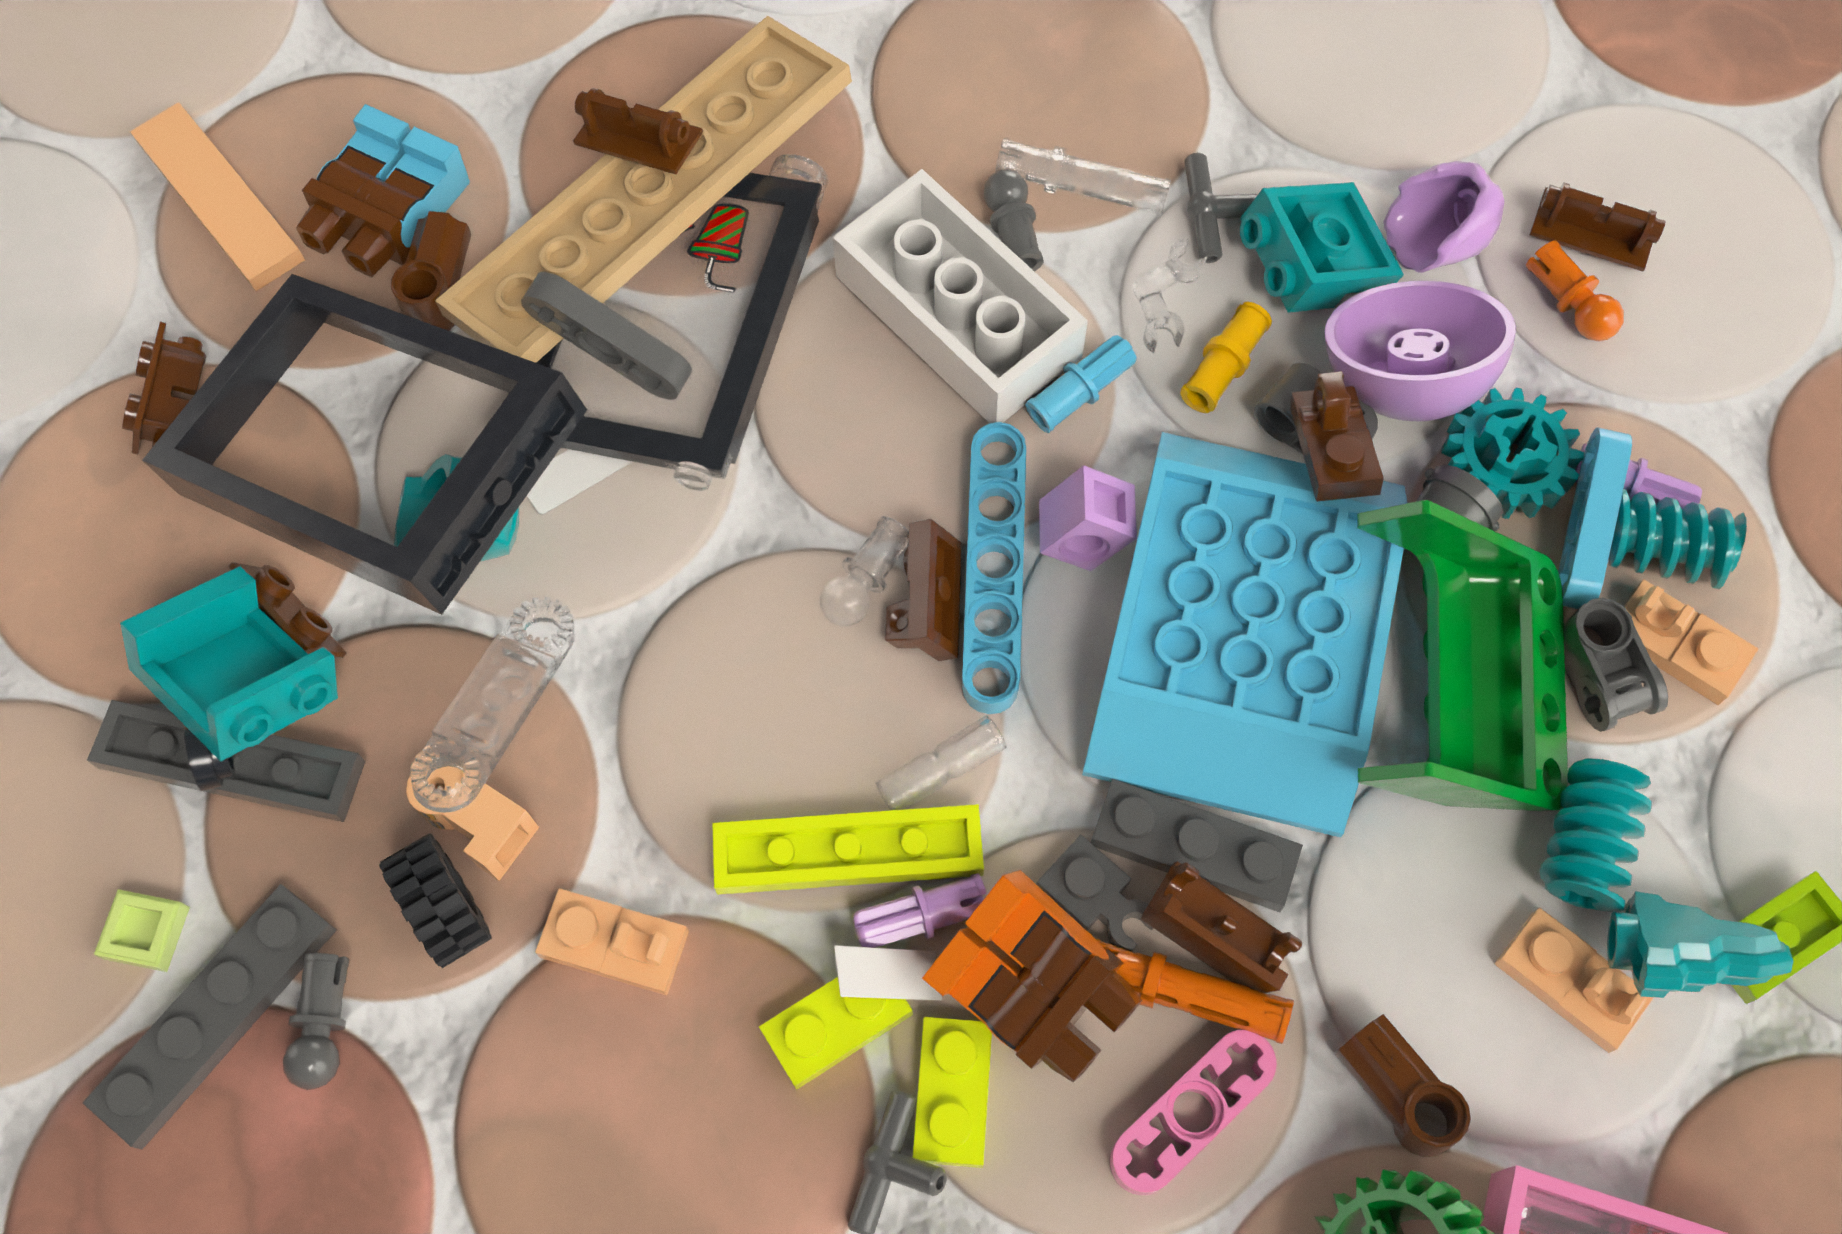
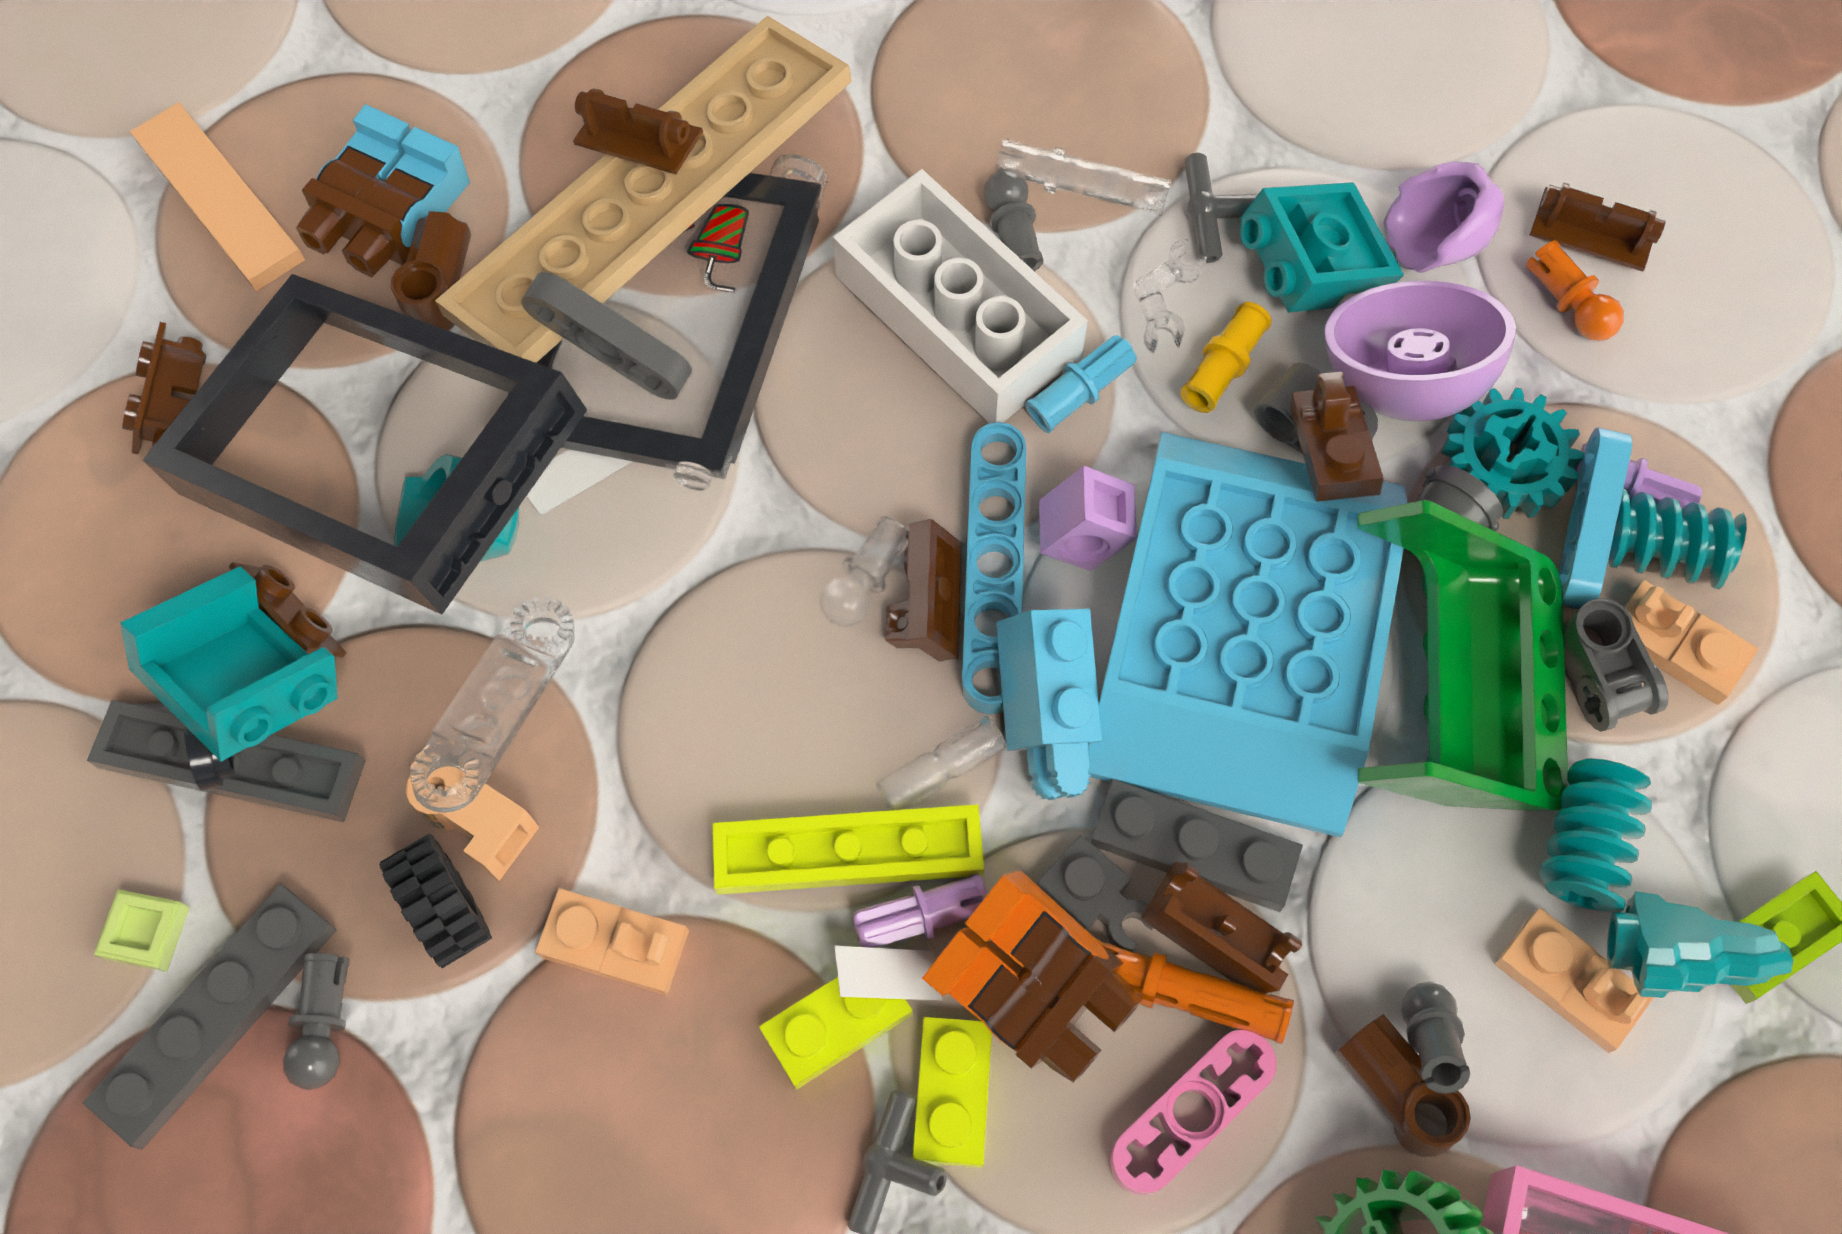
none -> medium azure hinge [996,609,1102,800]
none -> dark grey pin [1401,982,1470,1094]

